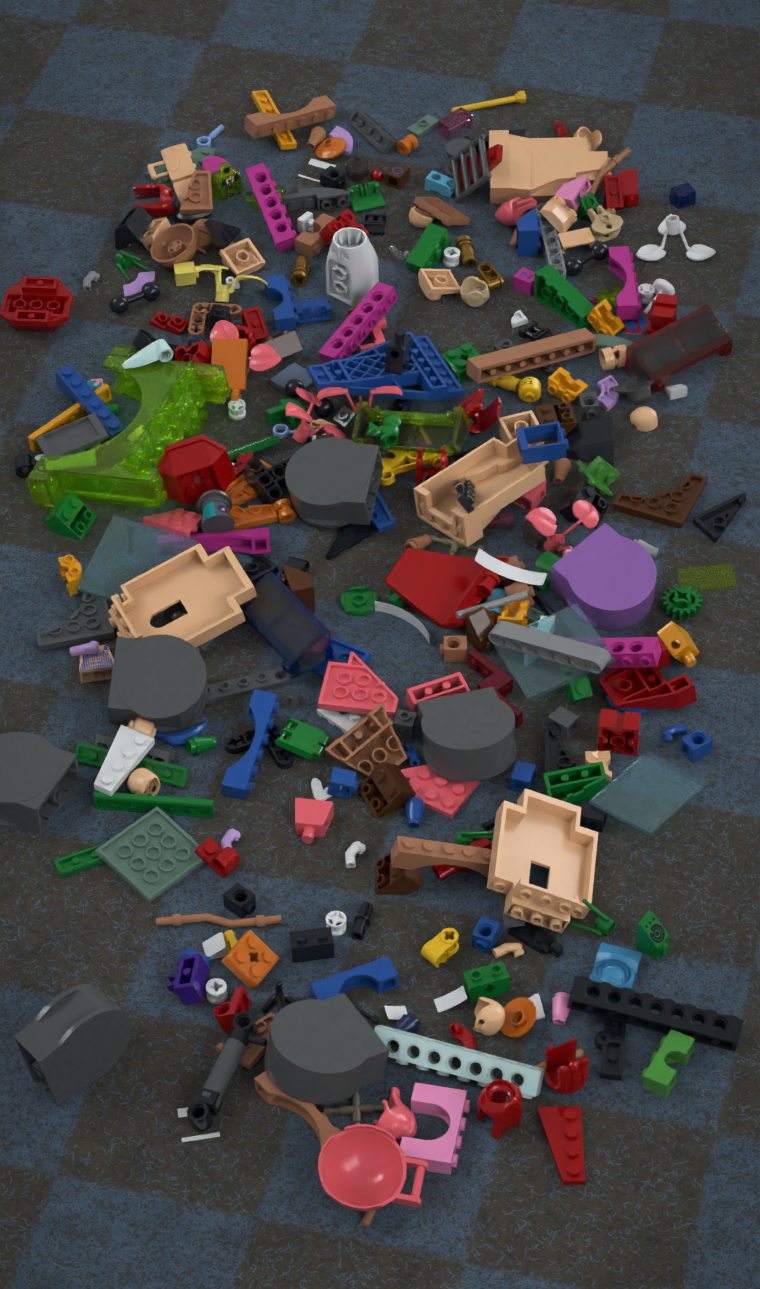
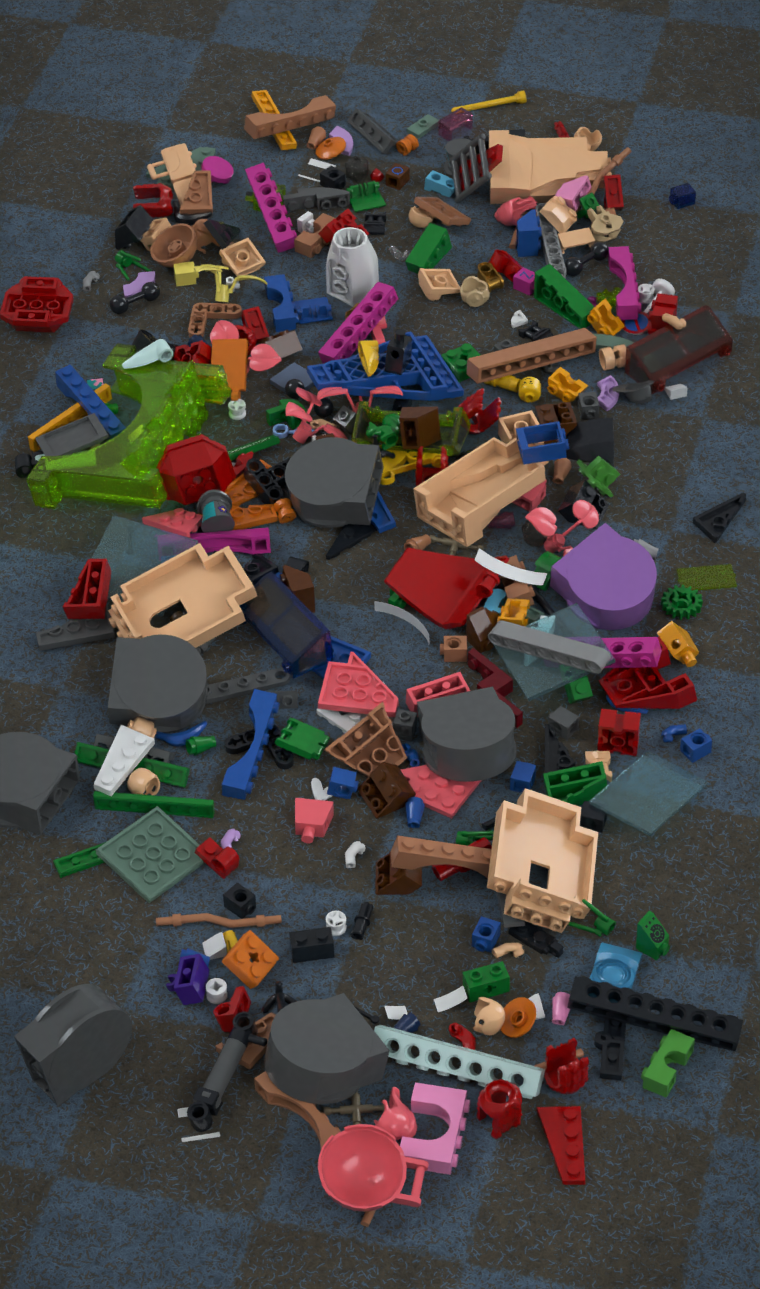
green slope [43,491,97,541] -> none
light orange cylinder [58,555,83,597] -> none
lavender arm [70,641,99,656] -> none
light nougat torso [79,643,114,683] -> none
red slope [150,311,189,334] -> none
light blue piece [197,124,224,148] -> none
black brick [208,304,231,330] -> none
clear neon green torso [211,162,244,203] -> none
pearl gold axle [290,256,310,287] -> none
blue arch [310,956,399,1000] -> none
green tile [340,586,378,617] -> none
yellow piece [420,928,459,968] -> none
white wheel [443,247,460,267] -> none
black hinge [453,477,476,514] -> none
pearl gold axle [455,235,477,268] -> none
light grey bar [455,591,528,619] -> none
reddish brown plate [613,472,708,529] -> none
red slope [620,169,639,207] -> none
light nougat hair [630,406,658,432] -> none
white plant [636,214,716,261] -> none
none -> red wedge [63,558,112,619]
none -> yellow piece [358,340,379,377]
none -> reddish brown slope [399,406,441,450]
none -> red plate [489,249,523,282]
none -> light nougat arm [662,313,686,330]

